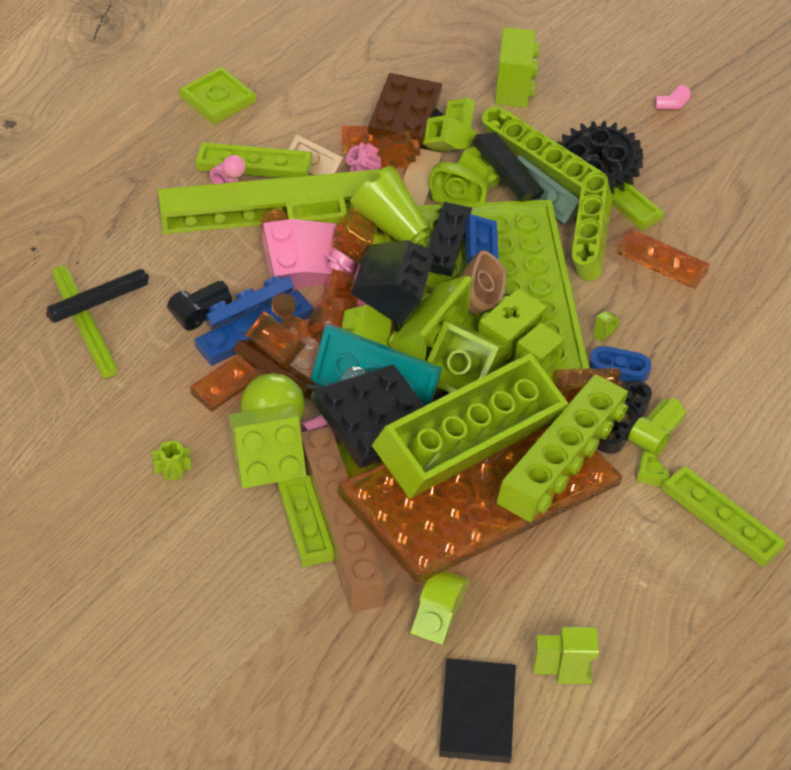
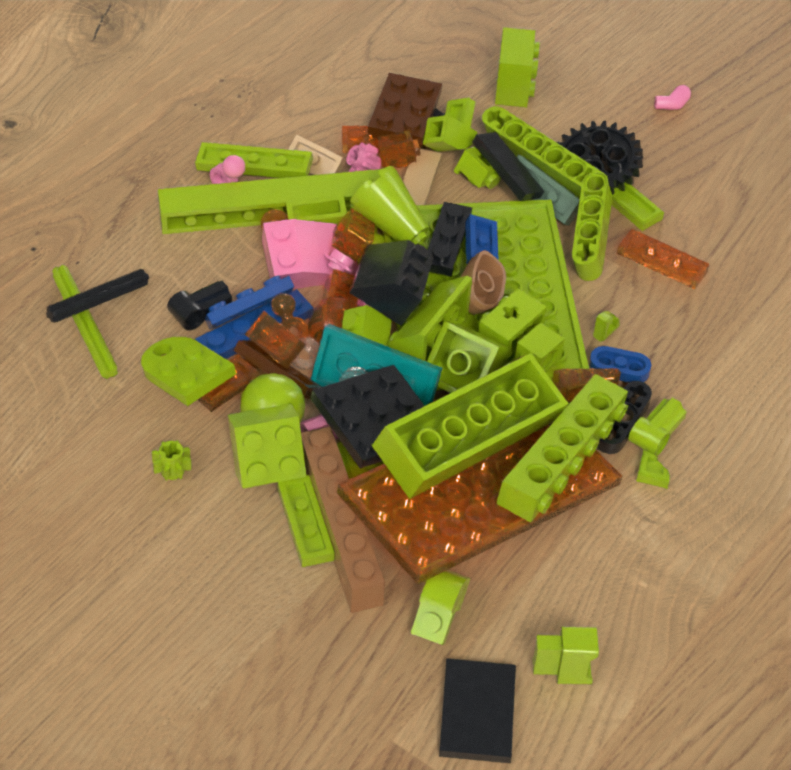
lime tile [179,67,256,125] -> none
lime piece [428,162,490,204] -> none
lime plate [662,465,787,568] -> none
none -> lime plate [141,337,236,406]

